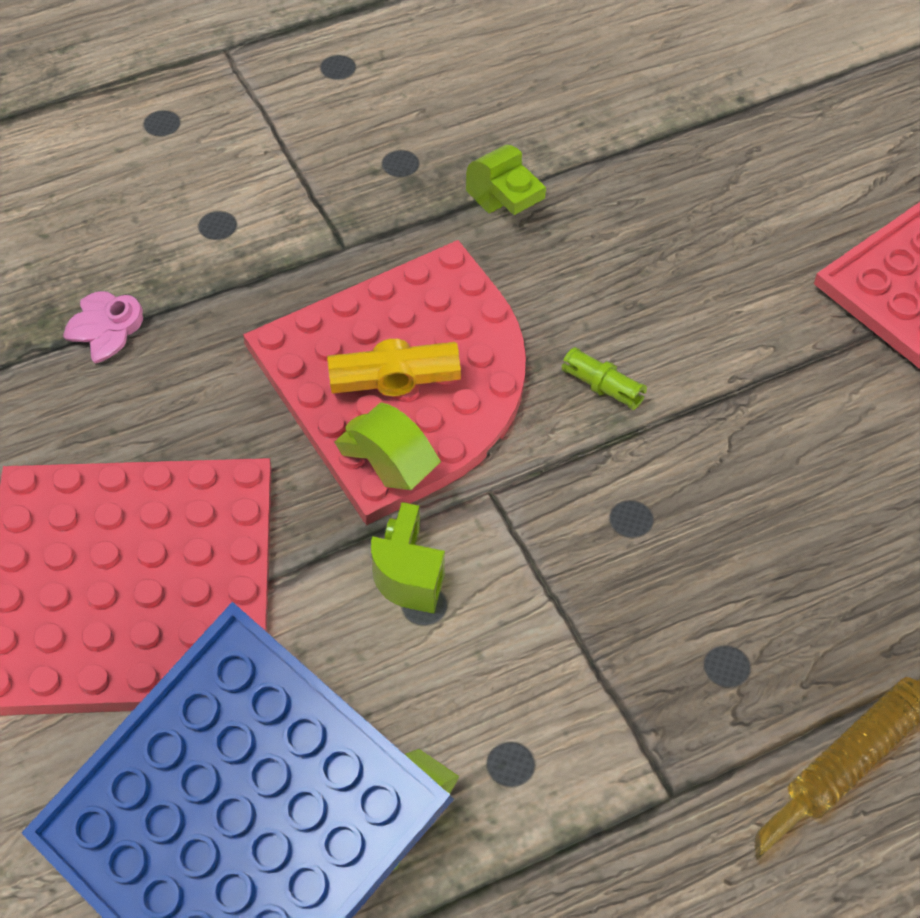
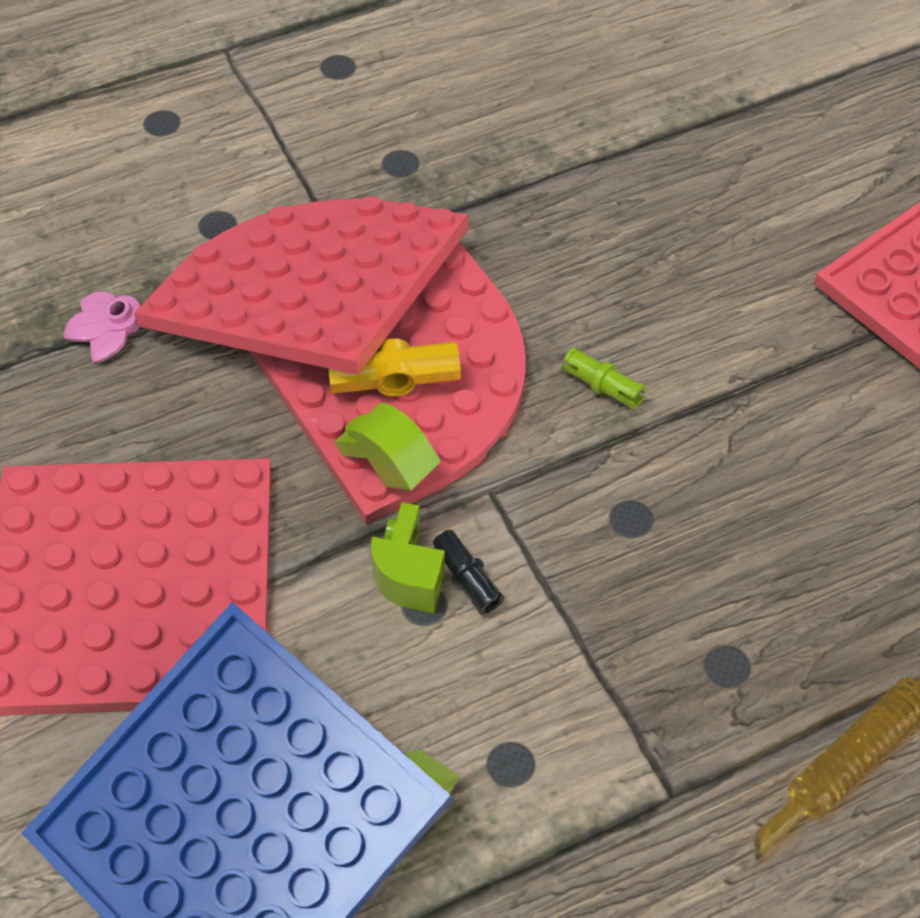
lime brick [466,144,546,215] -> none
none -> coral plate [134,196,470,375]
none -> black axle [433,529,505,615]

